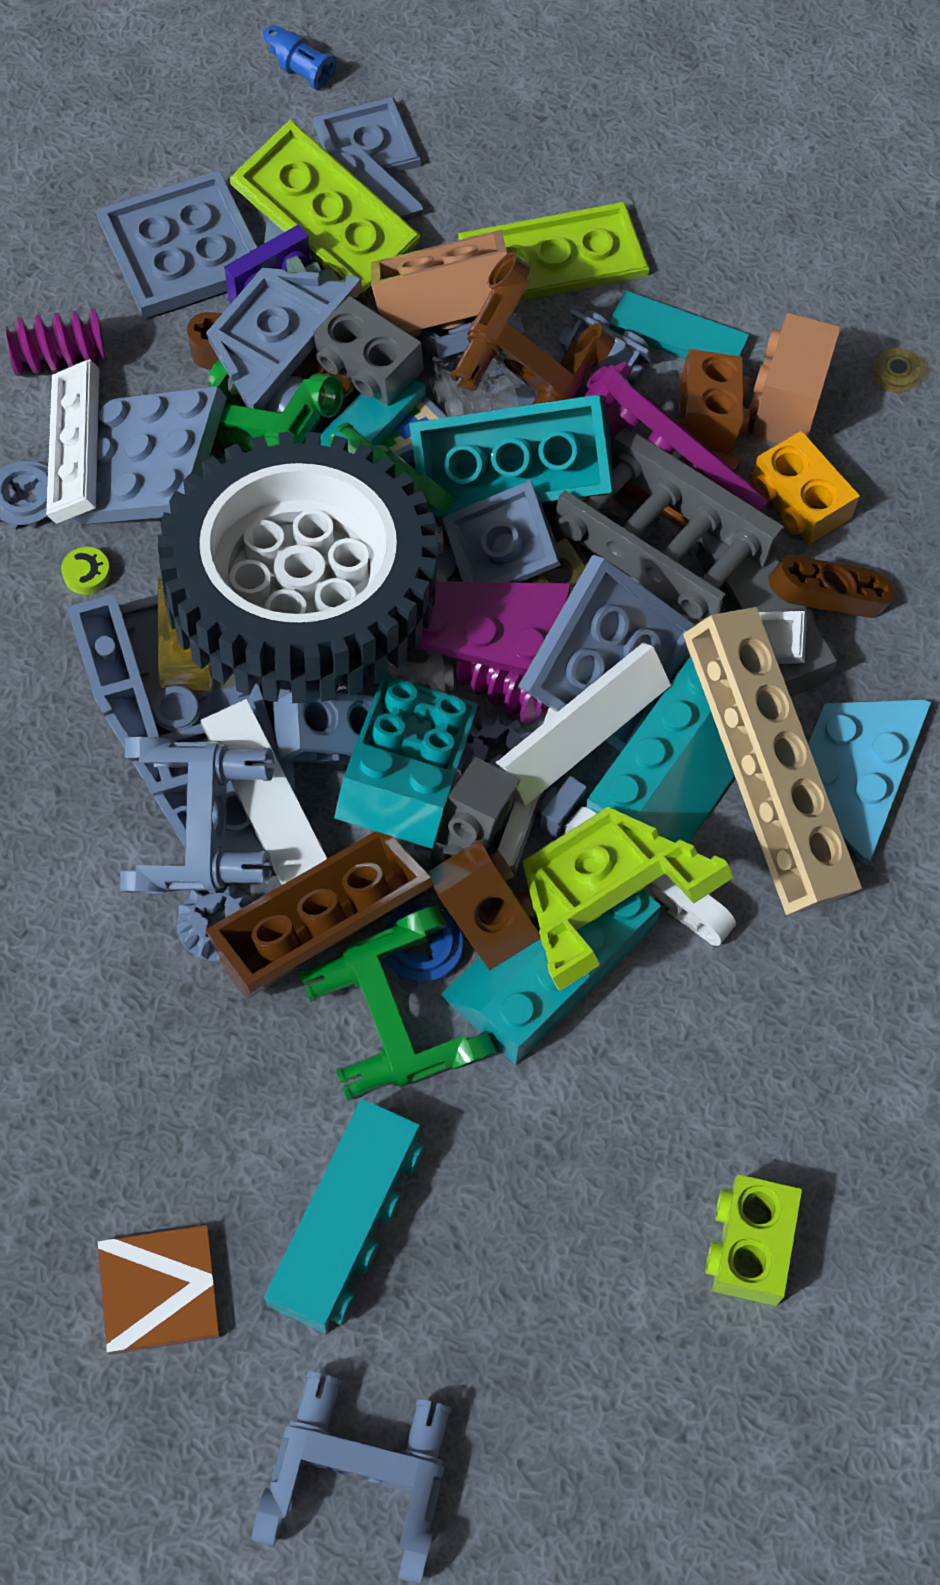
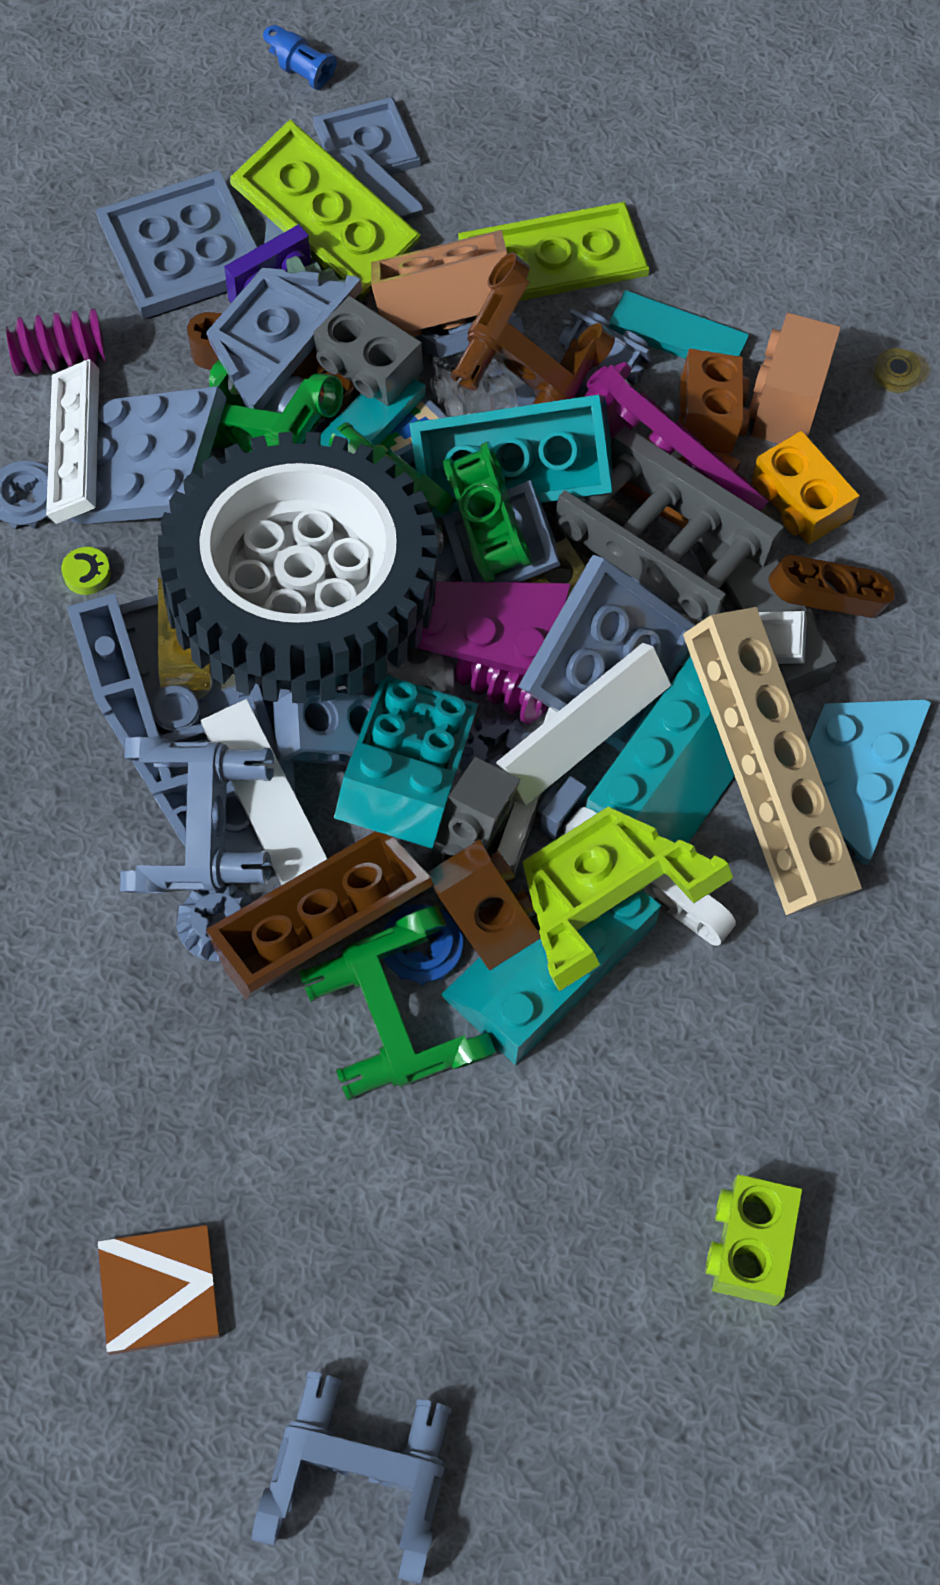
teal brick [264,1099,425,1334] -> none
none -> green piece [443,441,533,582]

